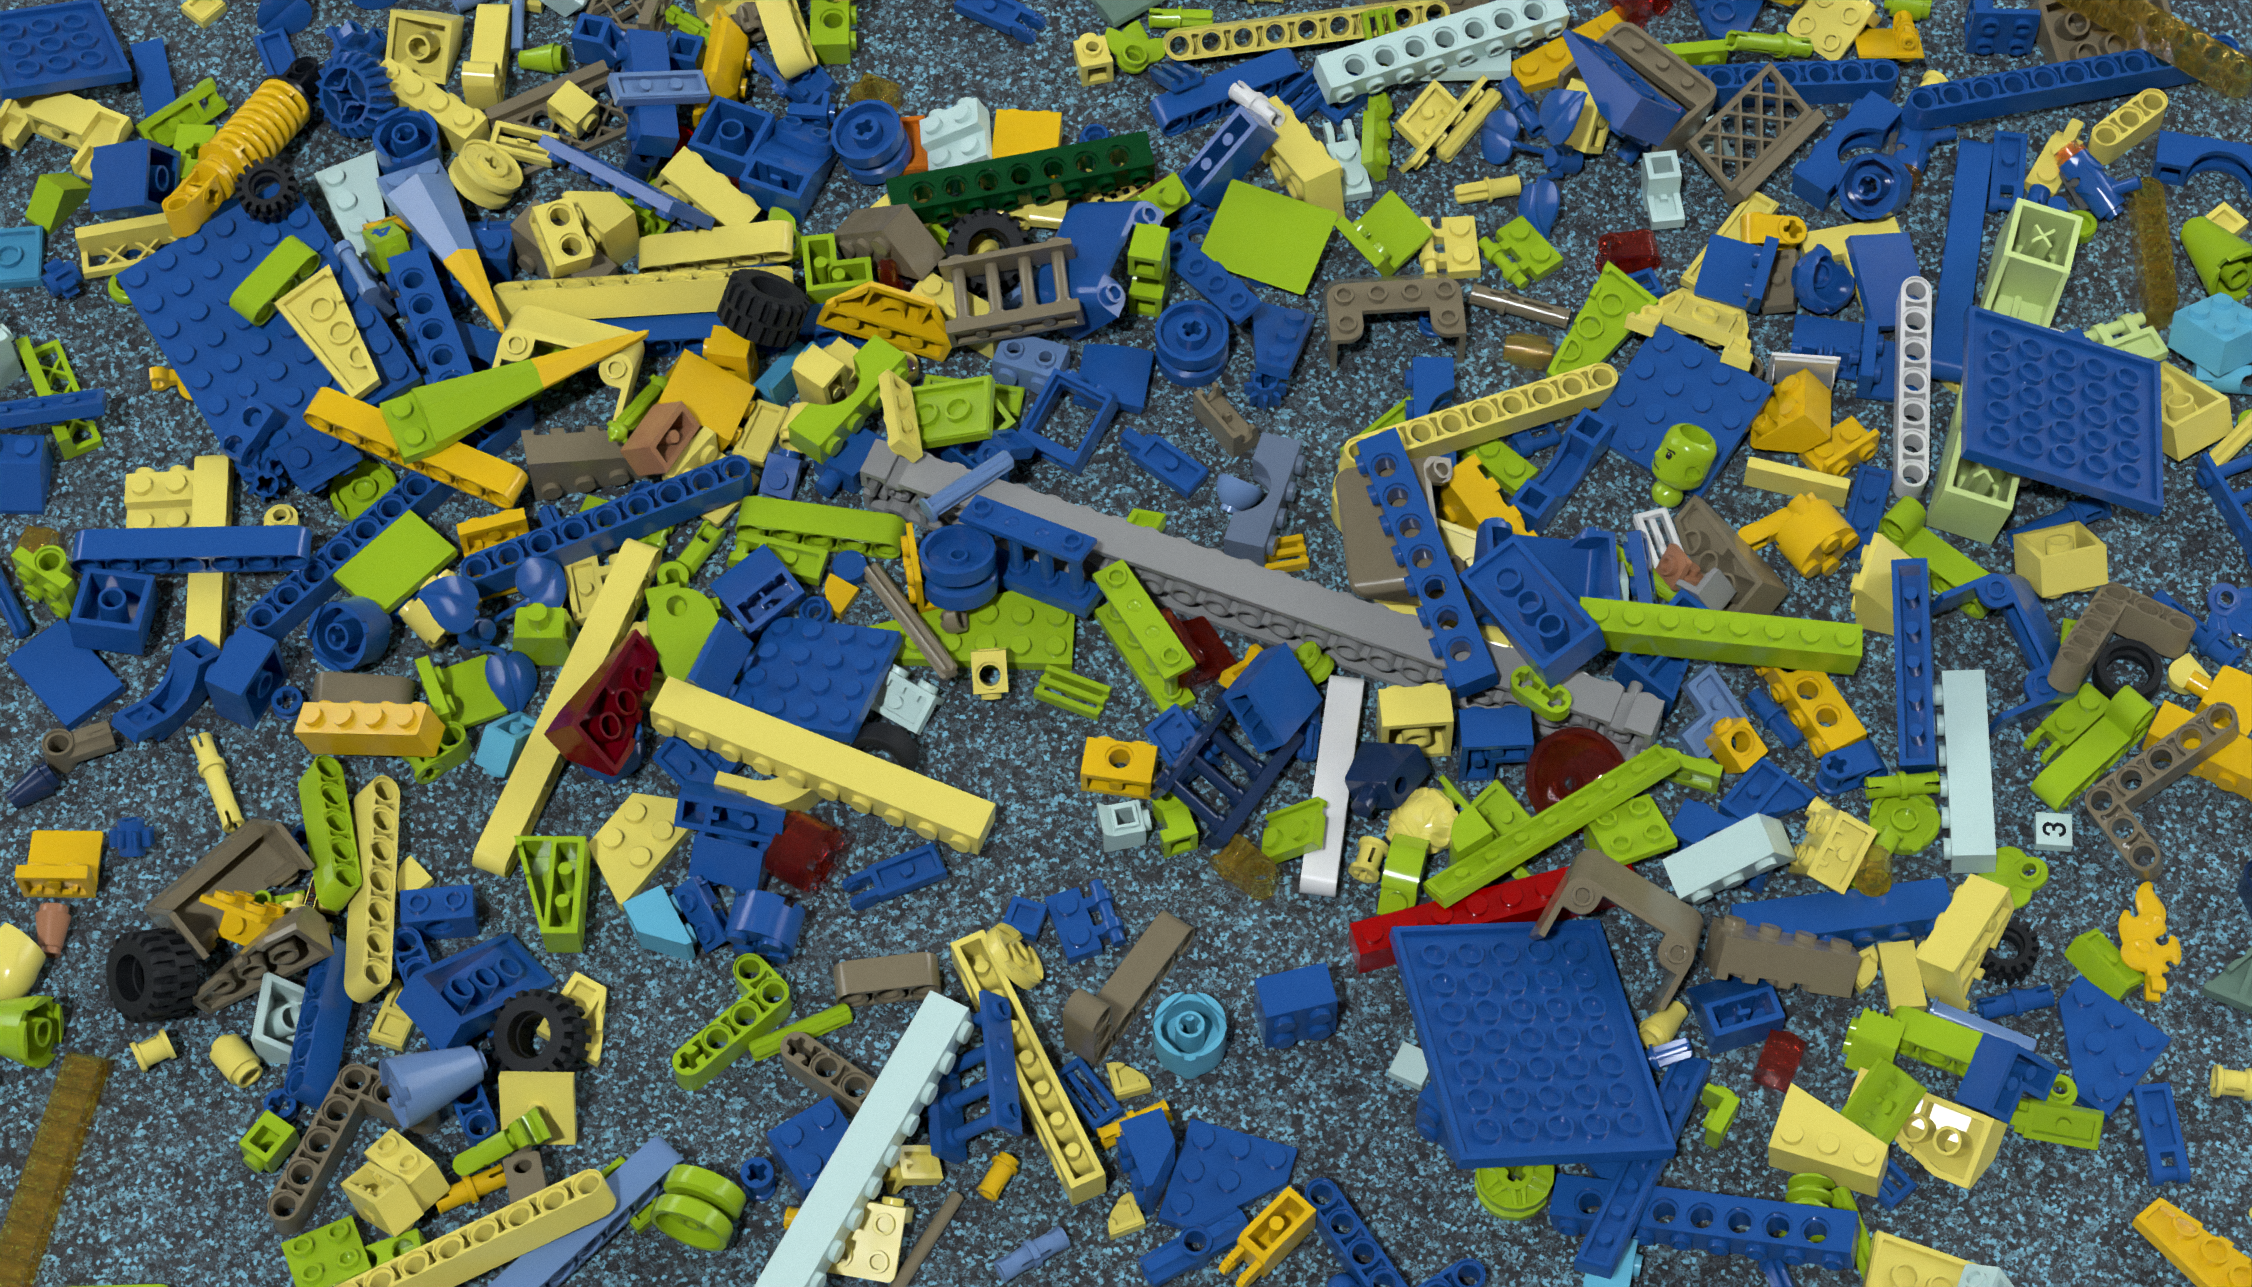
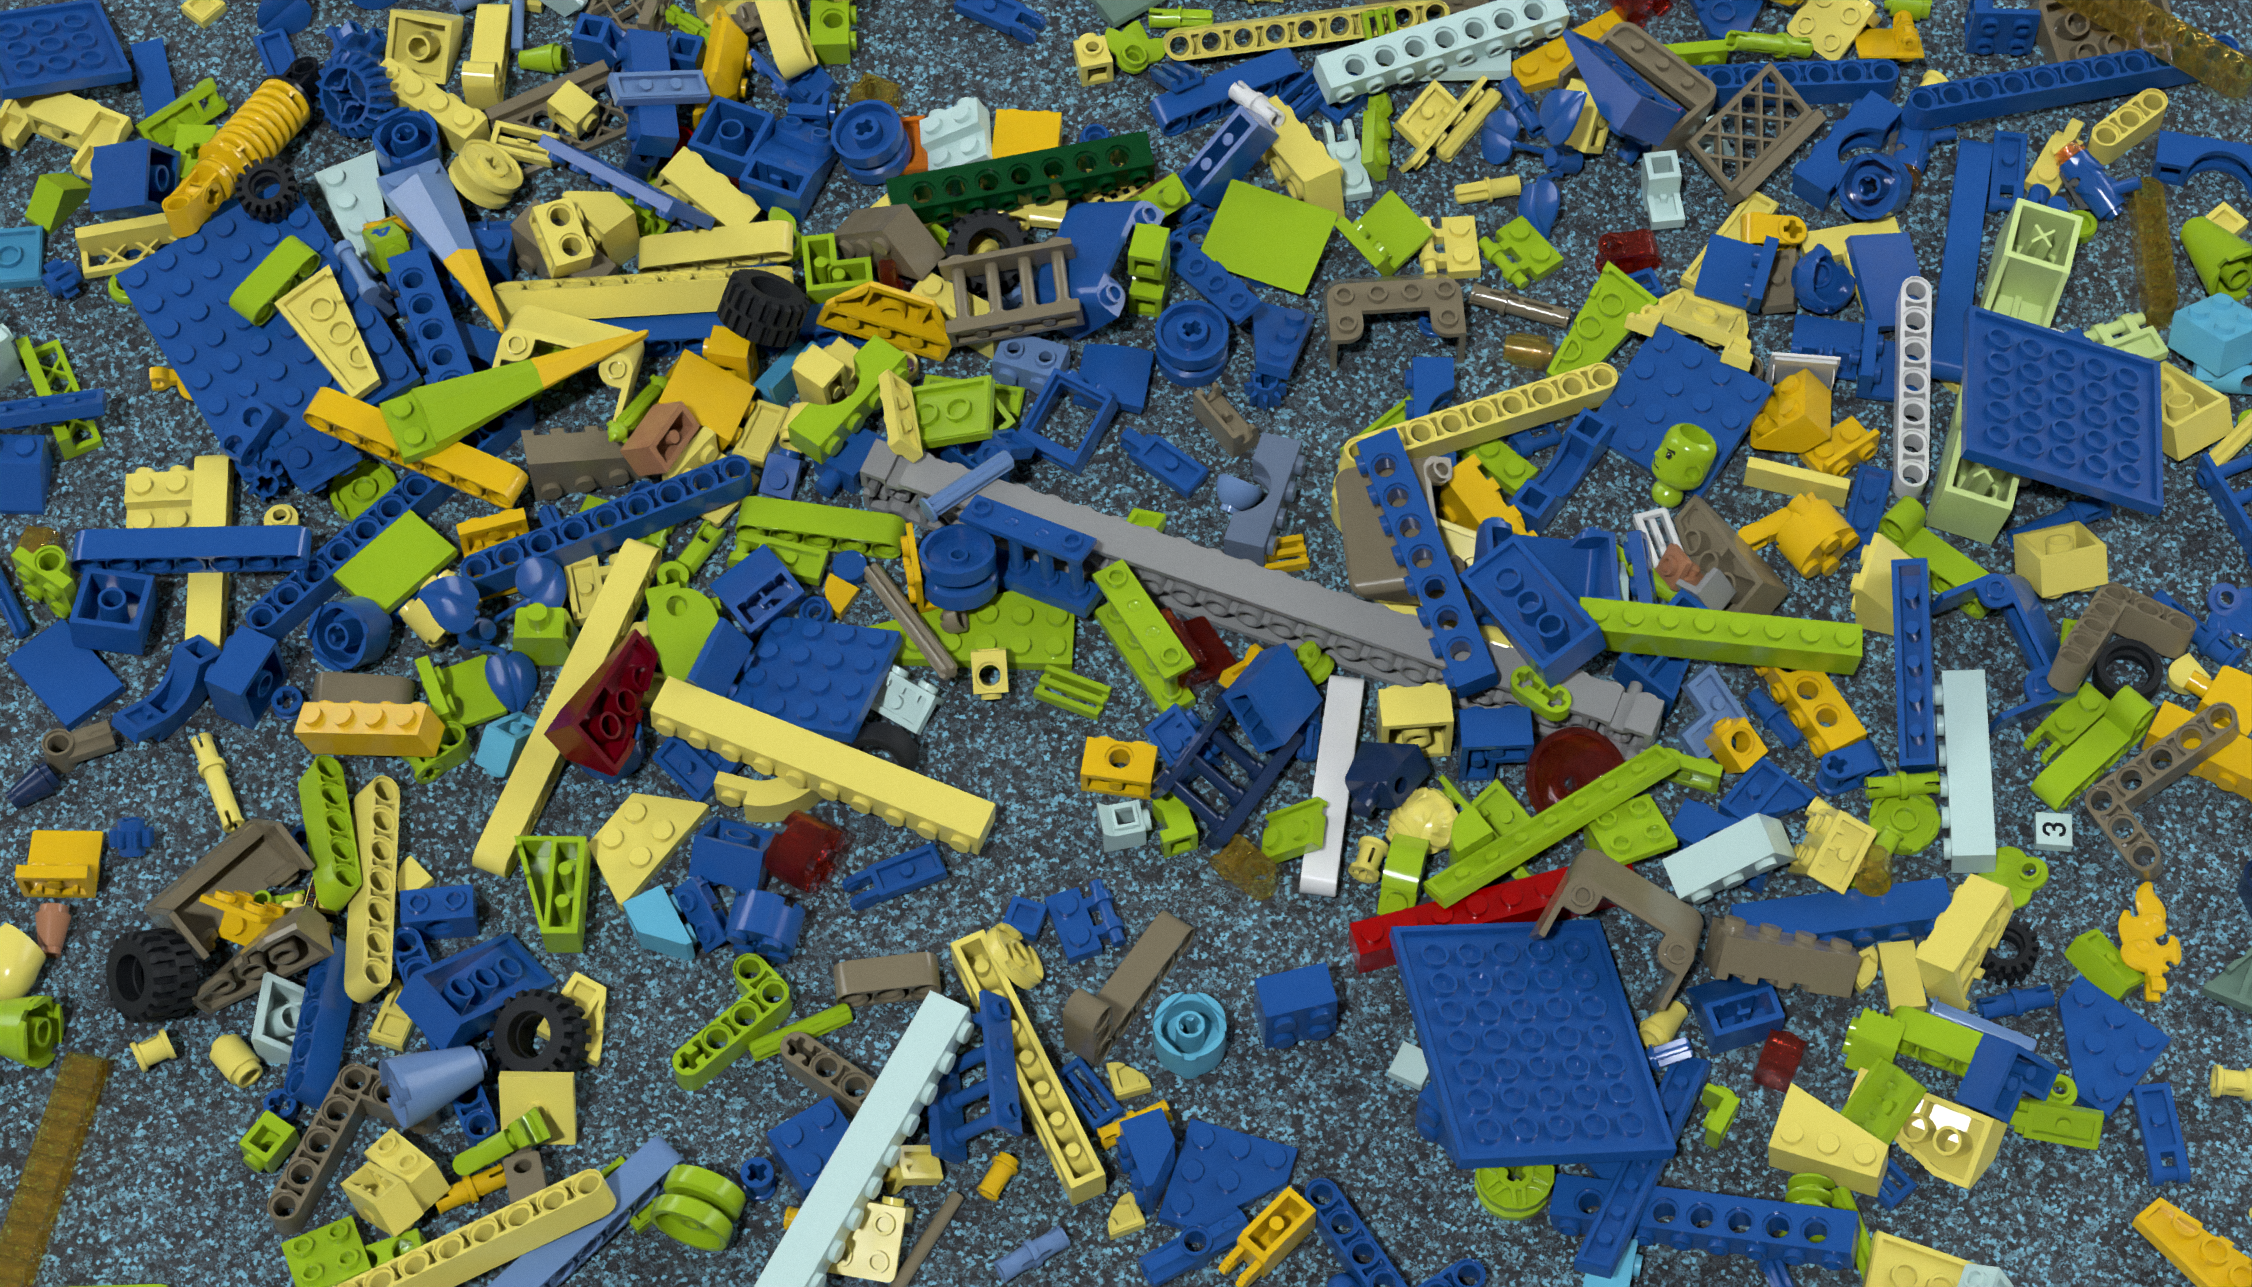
blue slope [674,779,786,845] -> none

